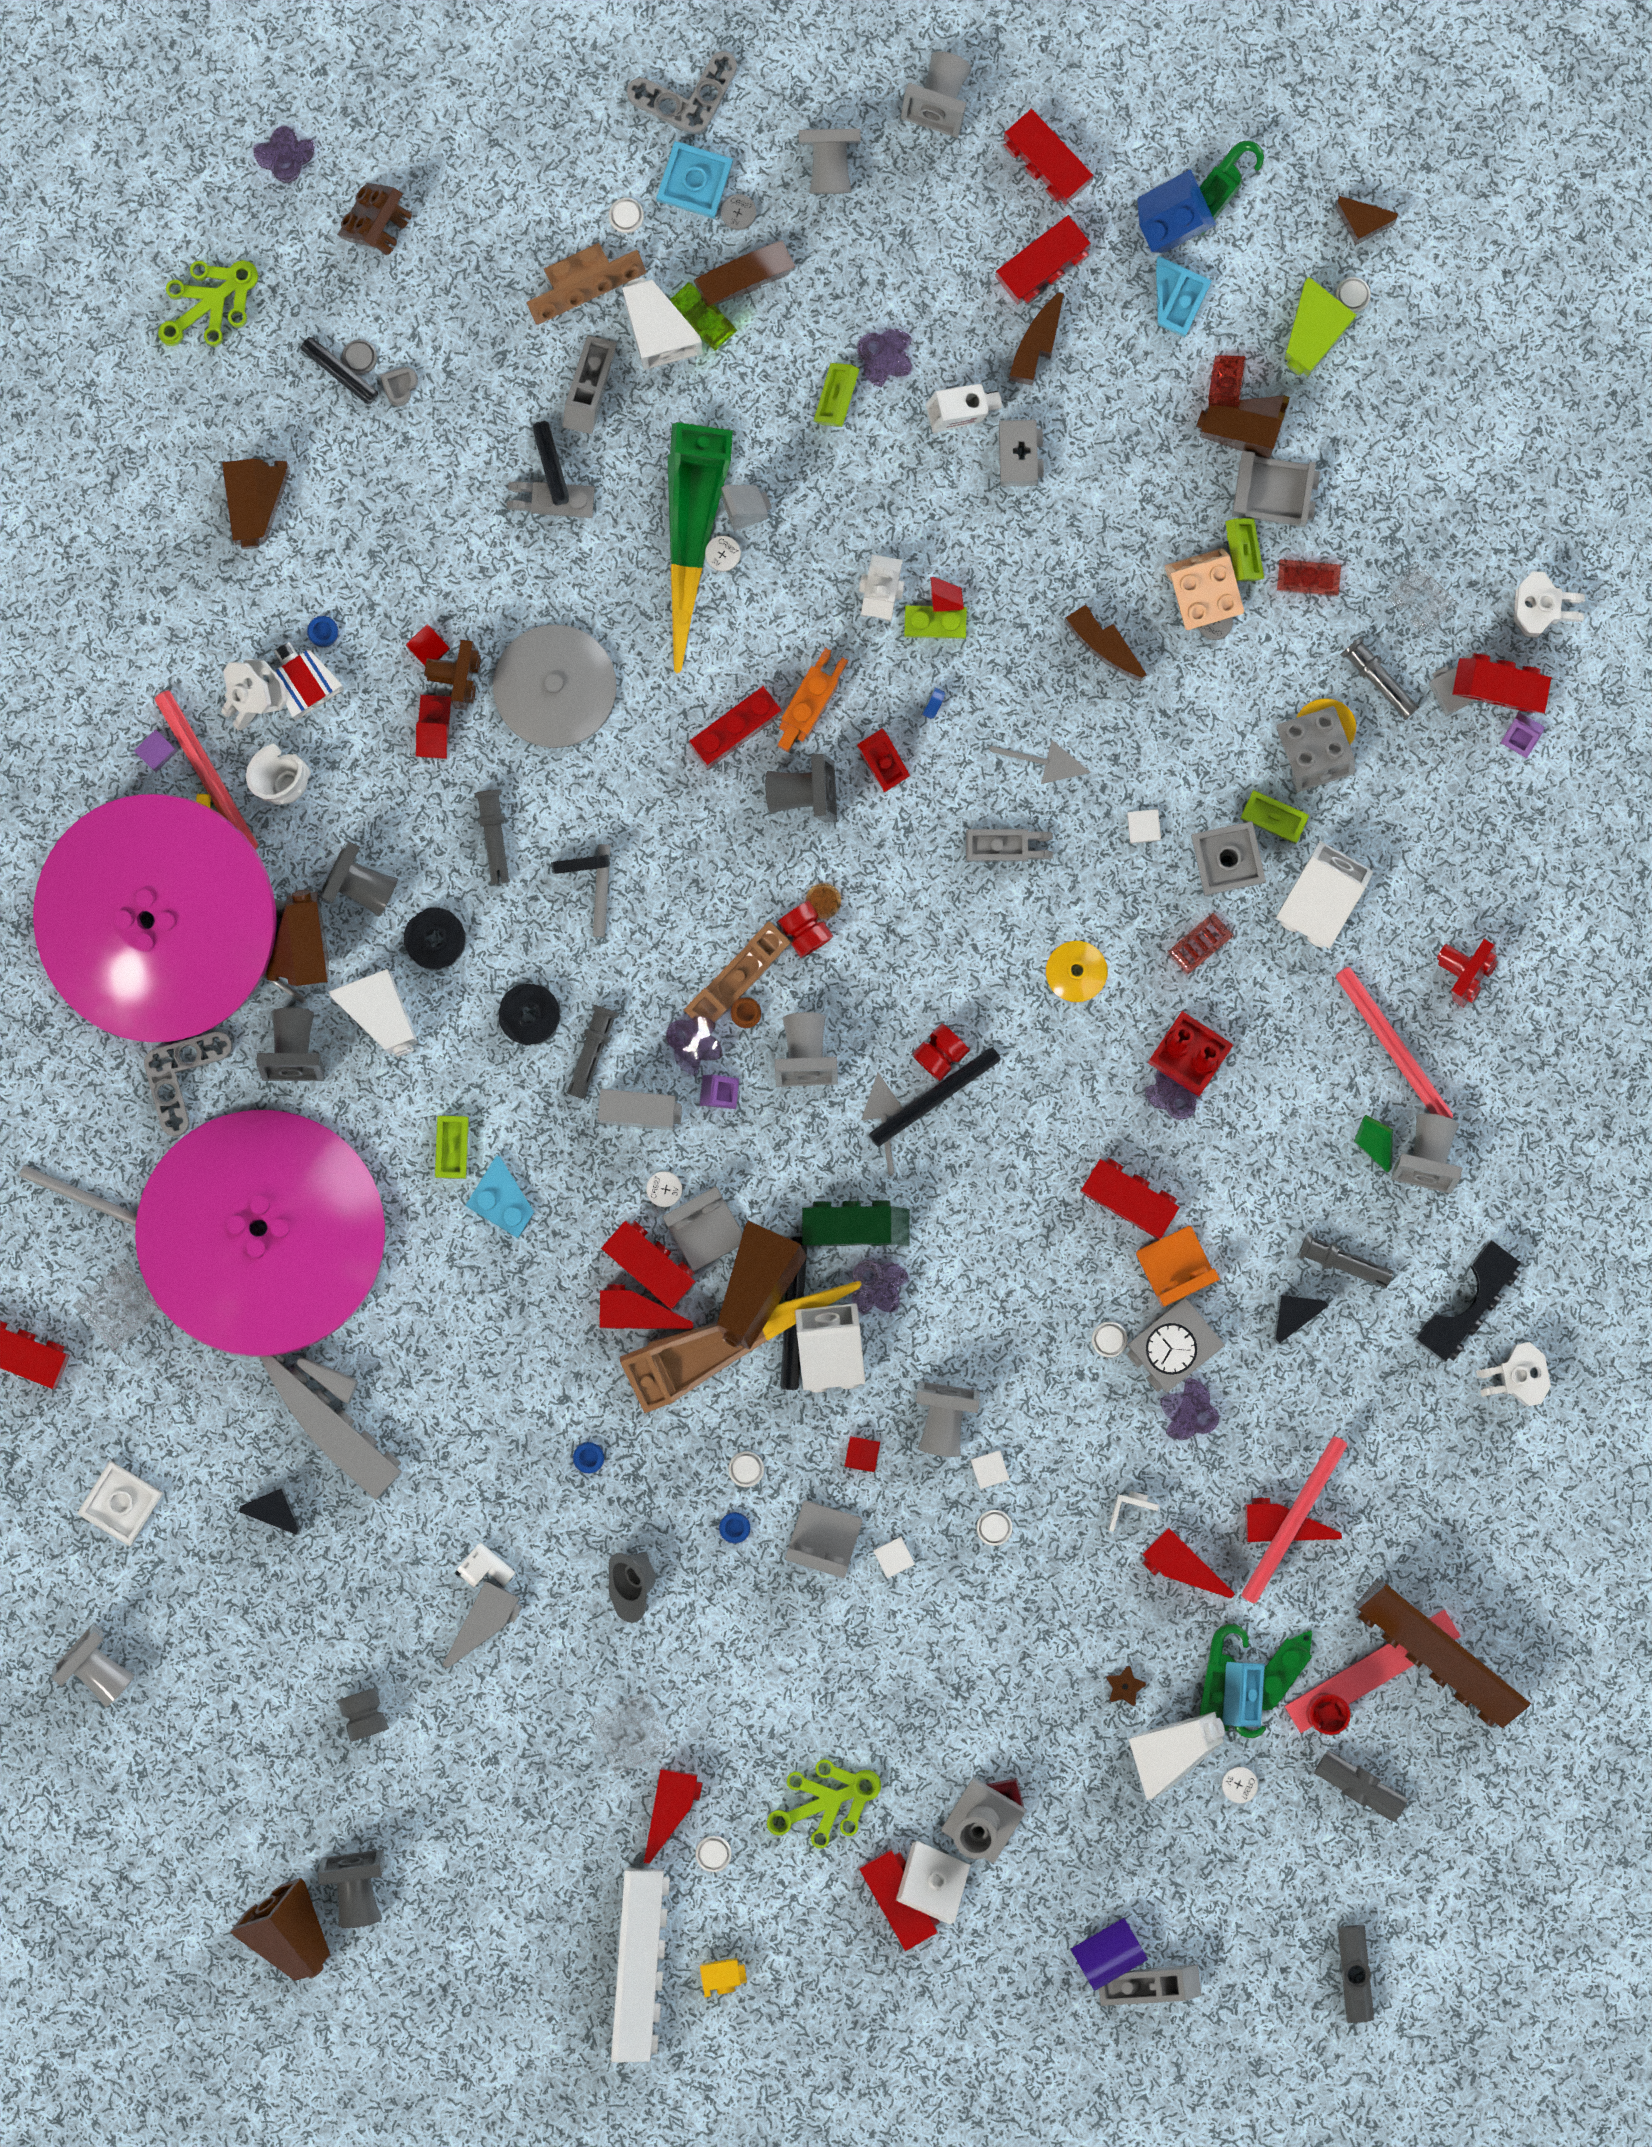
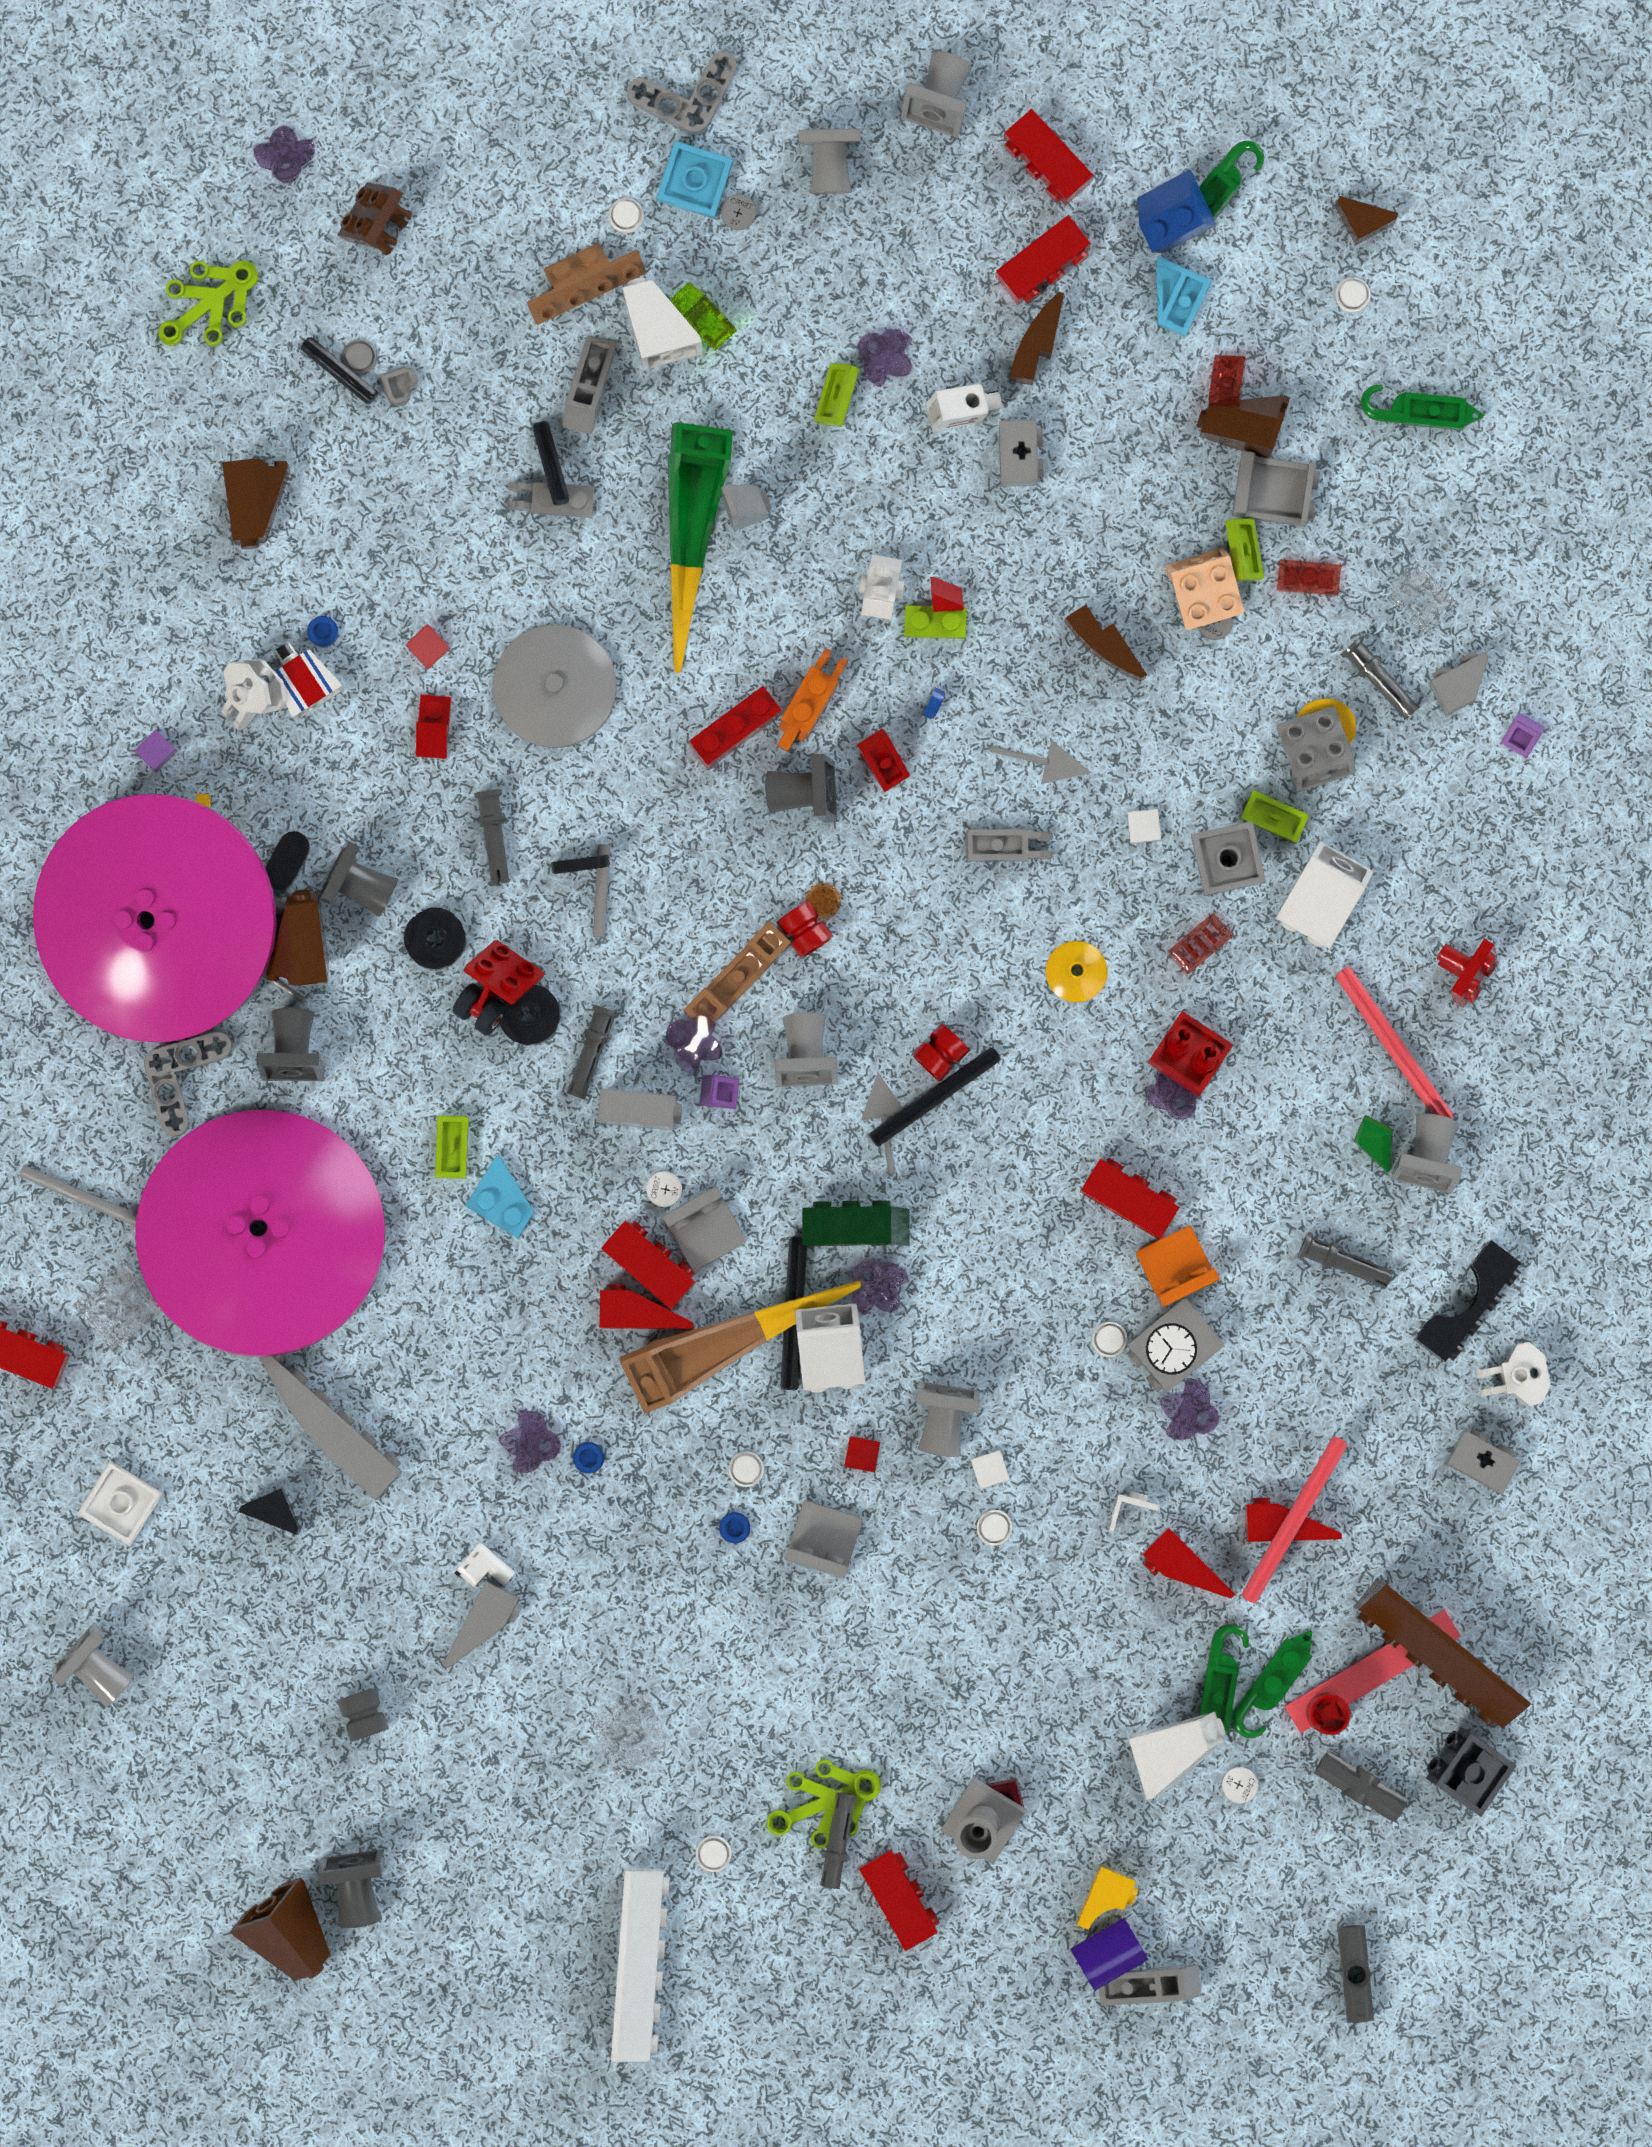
coral axle [155,690,258,850] -> none
white helmet [246,743,311,805] -> none
light grey slope [297,1357,359,1404] -> none
white slope [329,969,418,1057] -> none
reddish brown plate [424,639,481,710] -> none
dark grey piece [609,1552,656,1623] -> none
red slope [643,1768,703,1864] -> none
reddish brown slope [694,240,796,308] -> none
yellow brick [700,1958,747,1997] -> none
white piece [705,536,741,572] -> none
reddish brown slope [717,1220,807,1350] -> none
dark orange plate [730,997,761,1029] -> none
white tile [873,1537,915,1578] -> none
white plate [896,1841,970,1924] -> none
reddish brown plate [1106,1666,1146,1706] -> none
medium azure slope [1223,1662,1265,1727] -> none
black slope [1274,1295,1329,1345] -> none
lime slope [1284,277,1357,377] -> none
red brick [1452,653,1552,714] -> none
white hinge [1514,571,1585,638] -> none
none -> black tile [265,831,310,890]
none -> red plate [452,940,545,1036]
none -> clear purple plate [499,1410,561,1473]
none -> dark grey pin [820,1792,856,1889]
none -> yellow arch [1076,1865,1139,1930]
none -> green plate [1361,385,1484,431]
none -> black plate [1426,1727,1516,1817]
none -> light grey brick [1445,1429,1520,1494]

